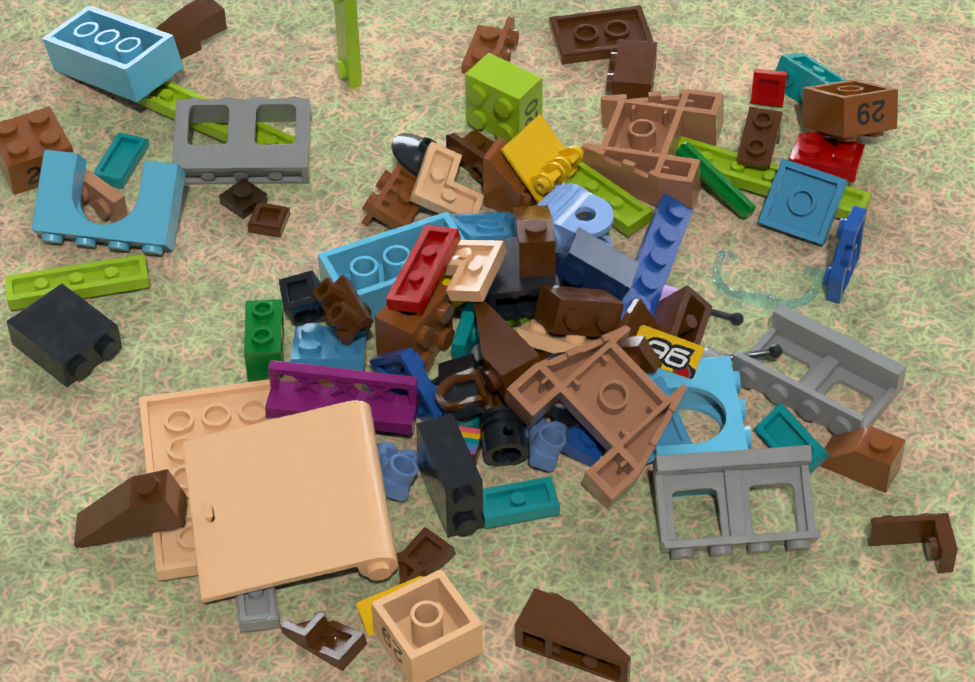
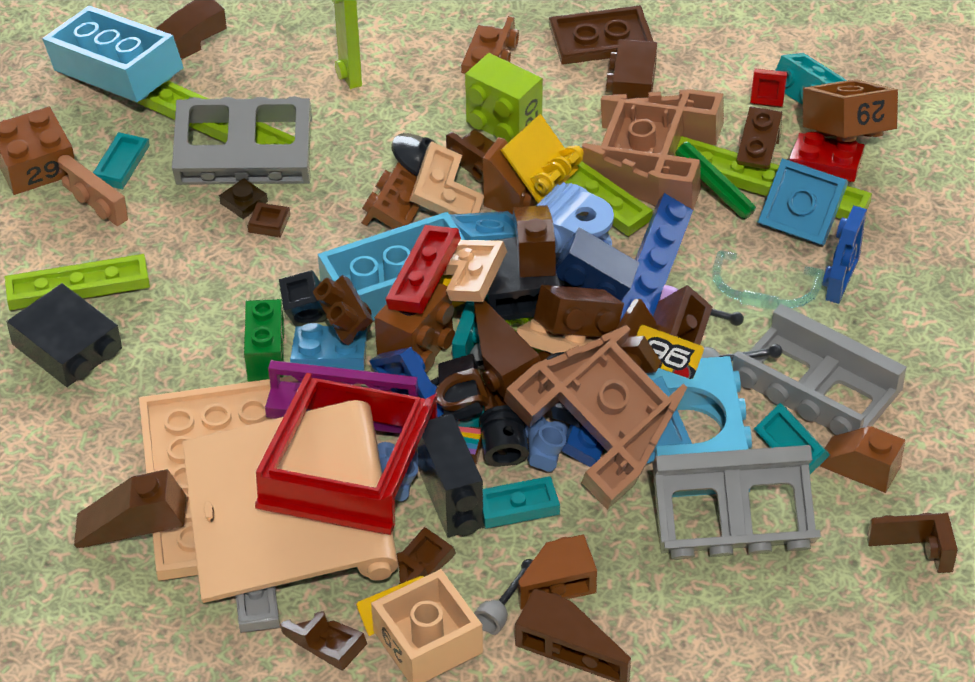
medium azure arch [31,149,186,256] -> none
none -> red piece [255,373,438,535]
none -> light grey hinge [474,559,533,635]
none -> dark orange slope [518,534,597,610]

